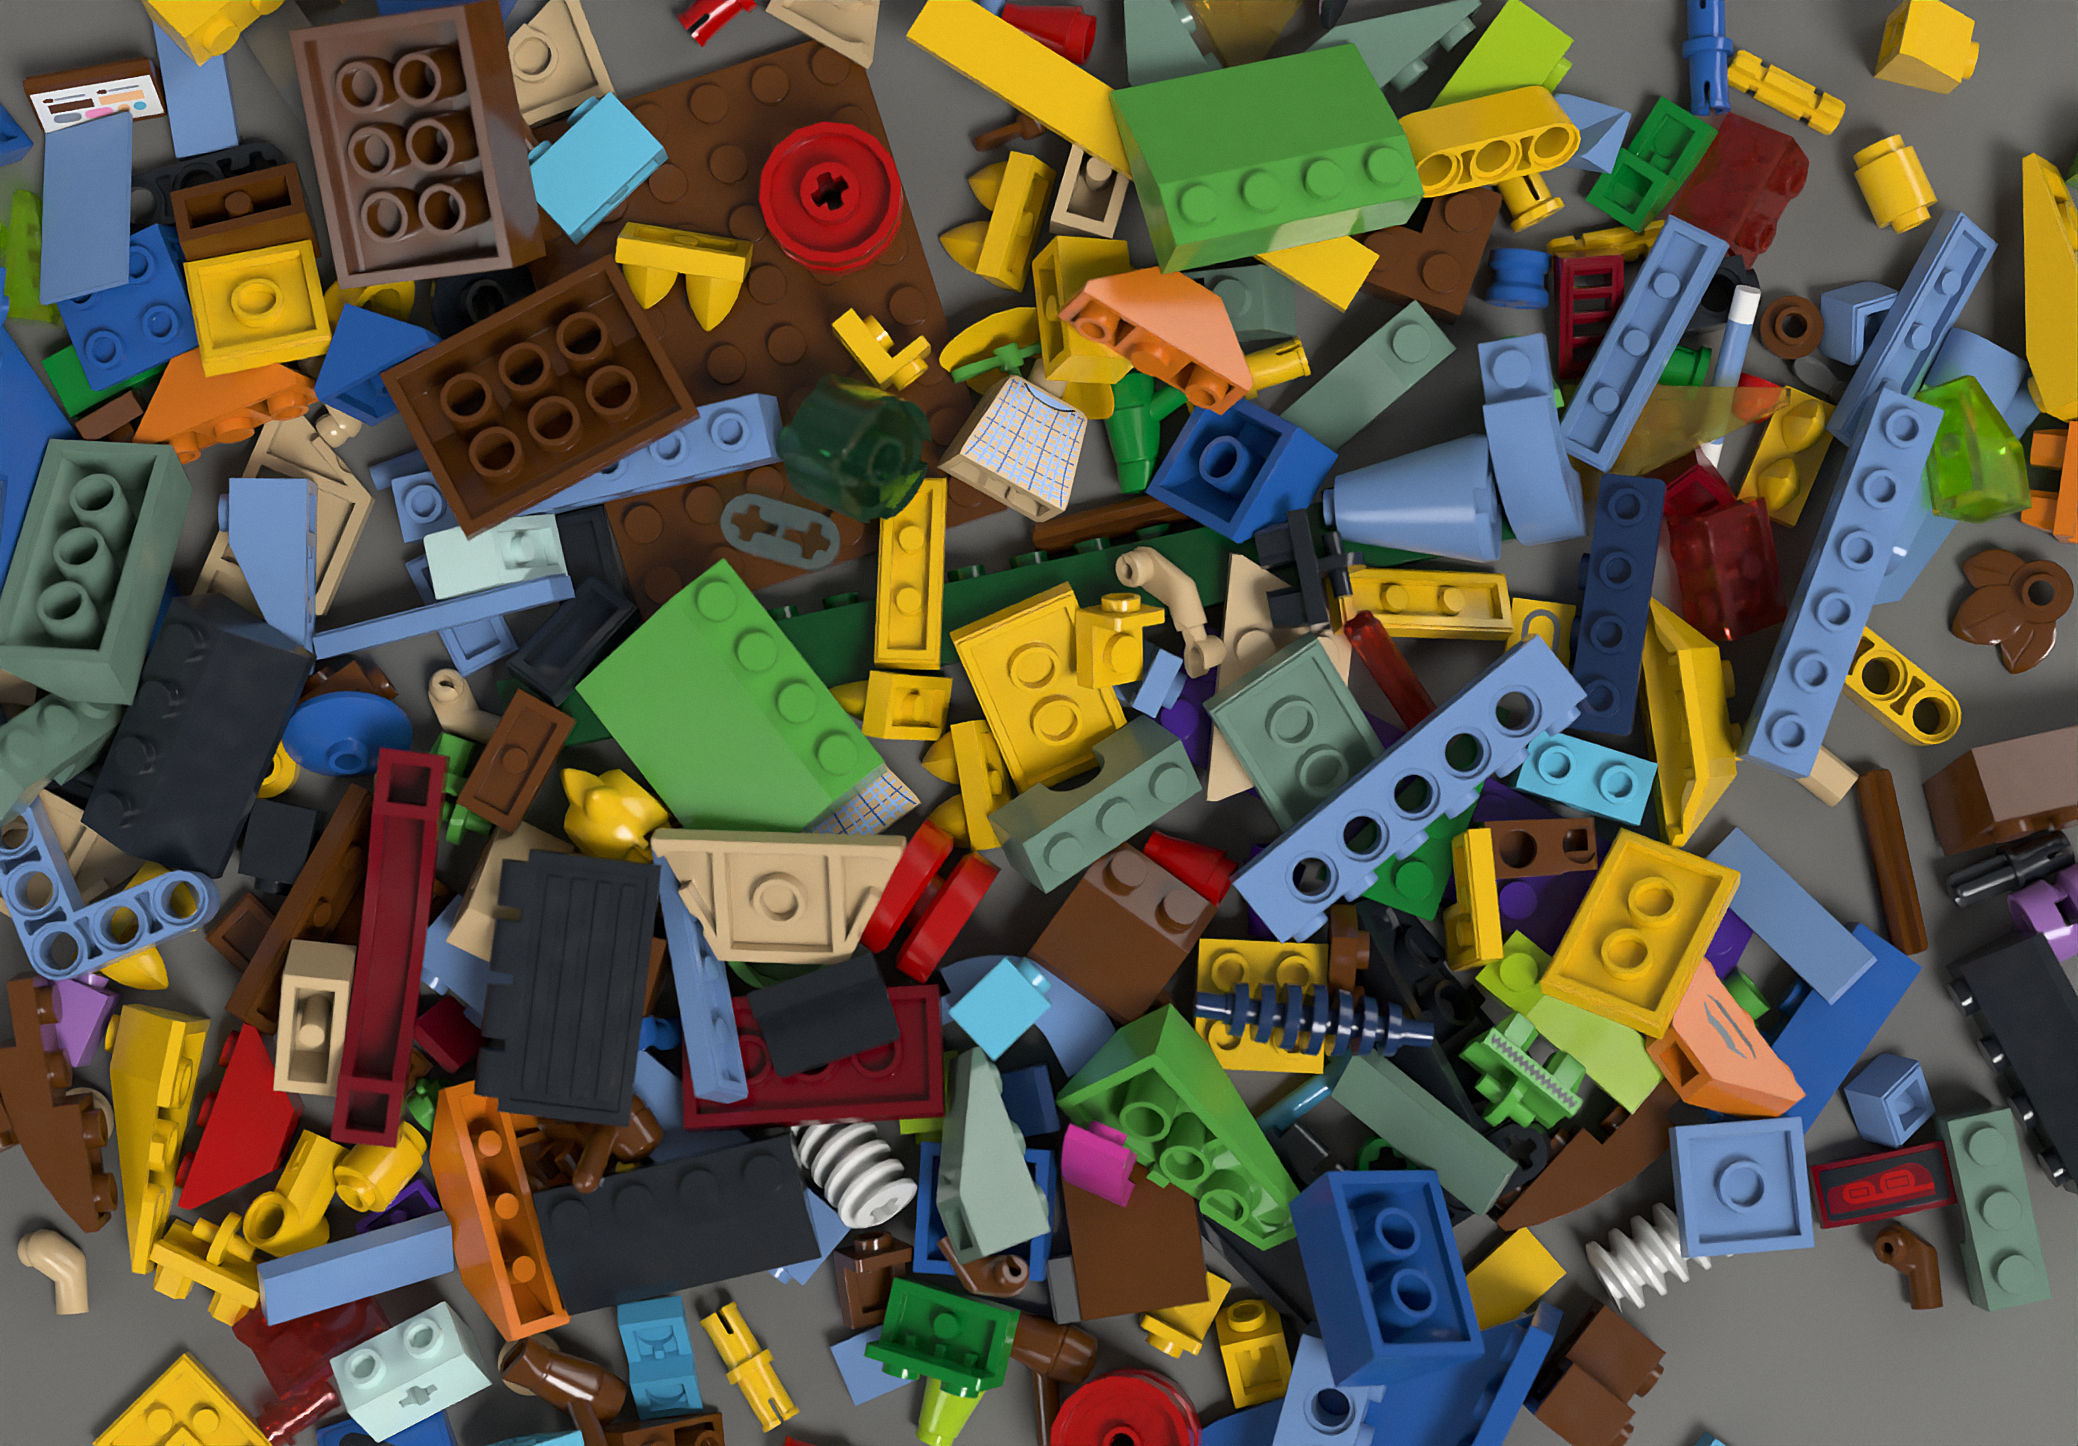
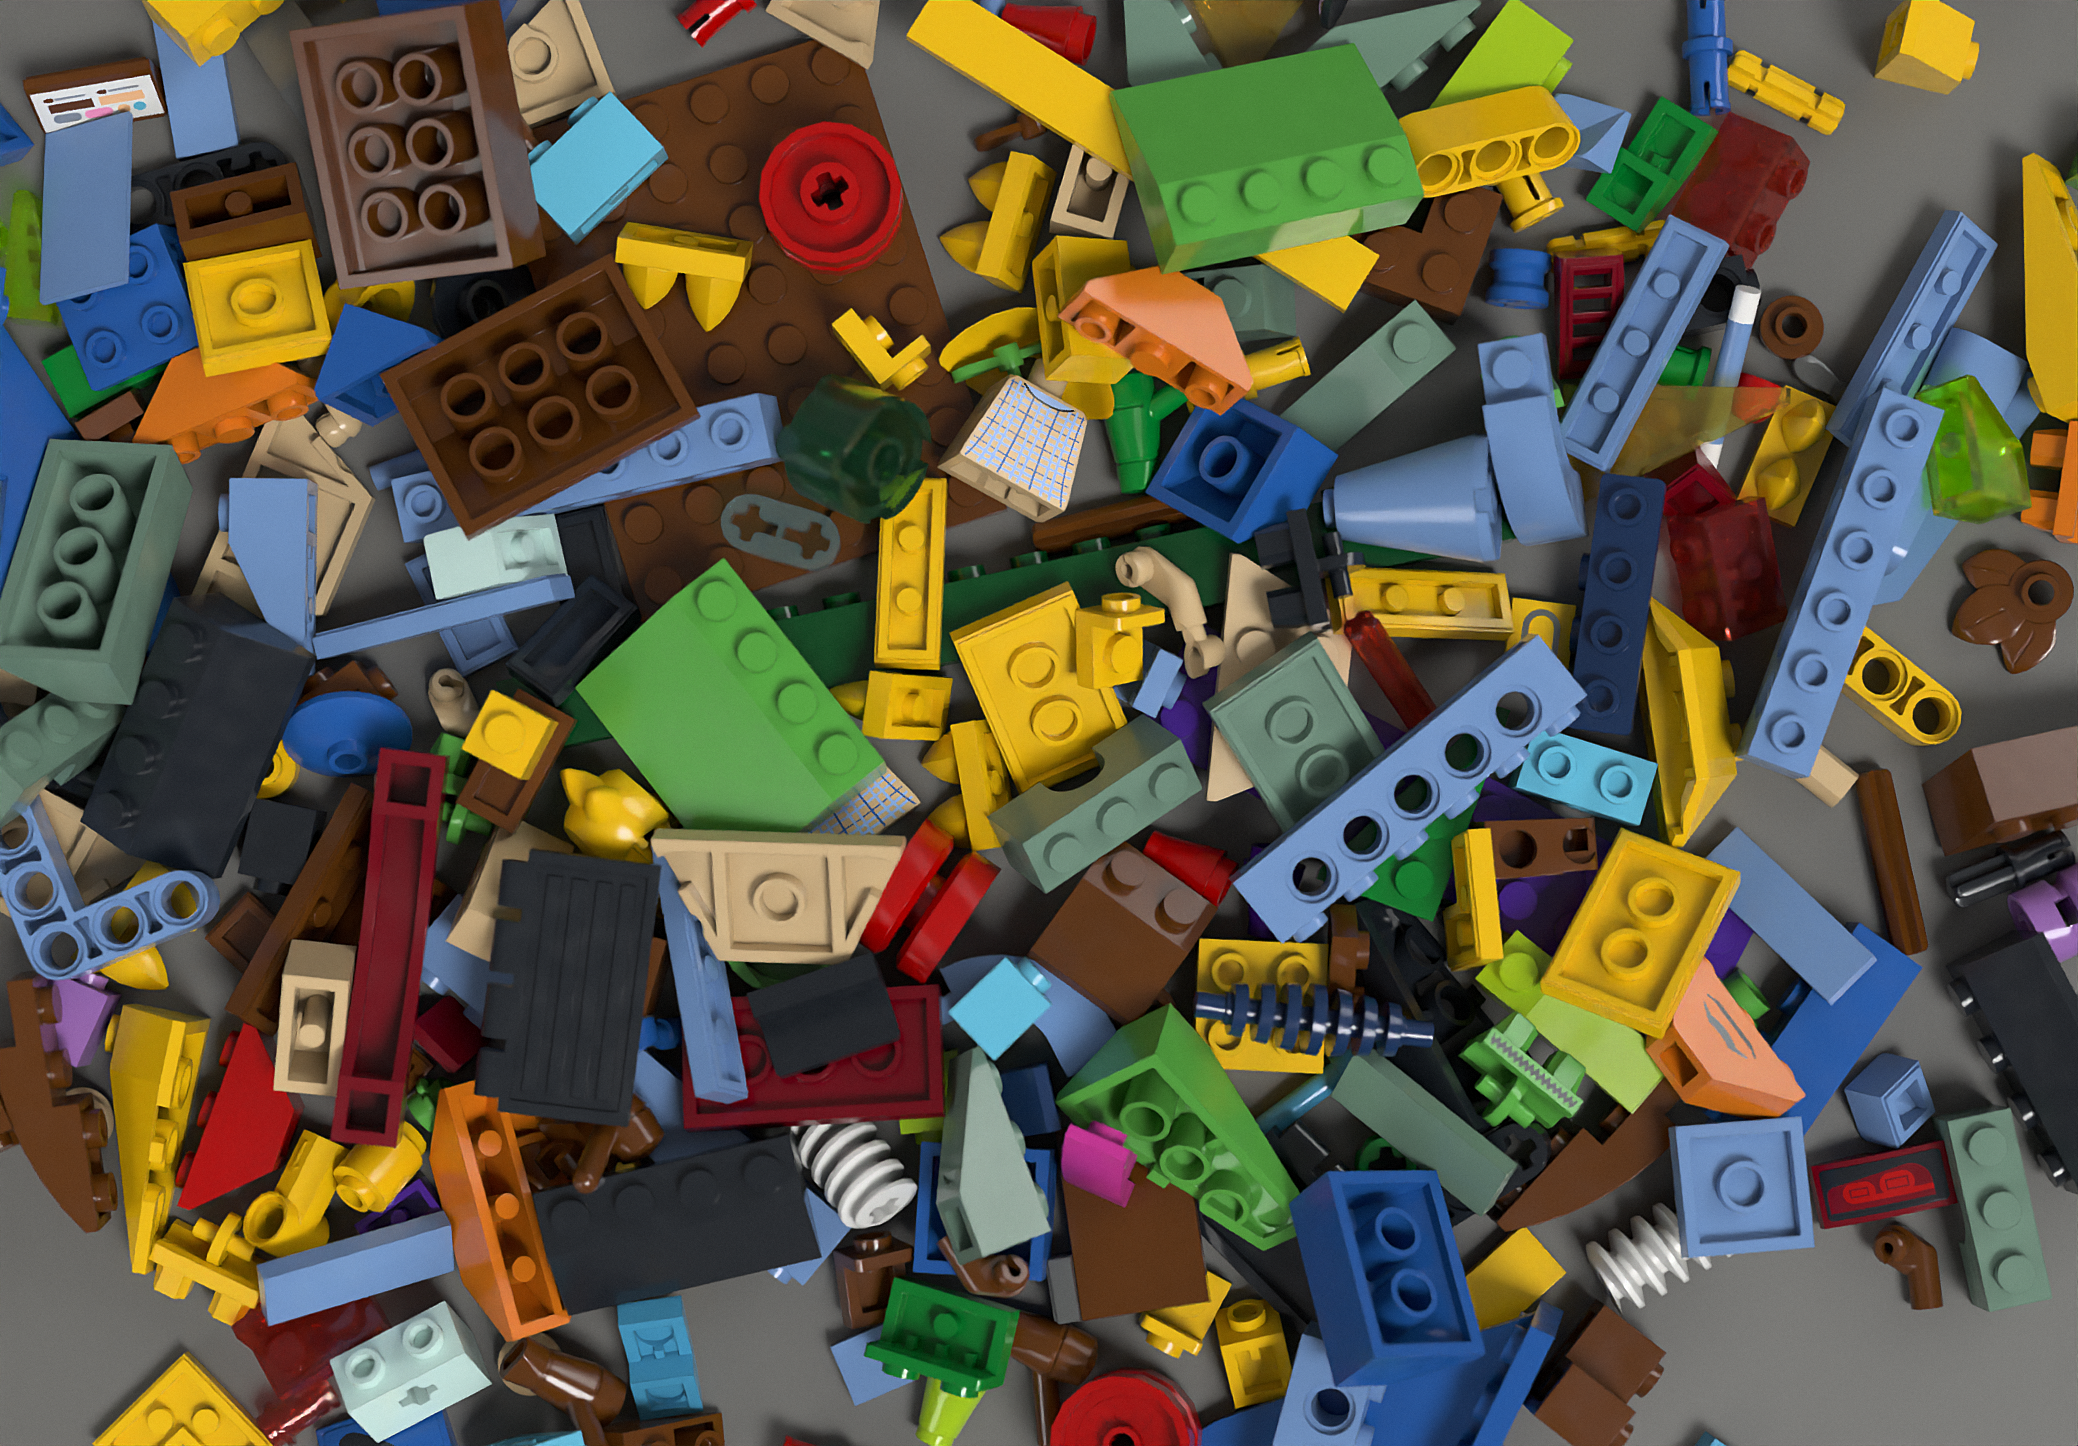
tan arm [17,1229,89,1315] -> none
yellow pin [699,1301,800,1433] -> none
medium blue slope [1819,281,1900,366] -> none
yellow brick [1853,134,1938,234] -> none
none -> yellow brick [461,690,558,780]

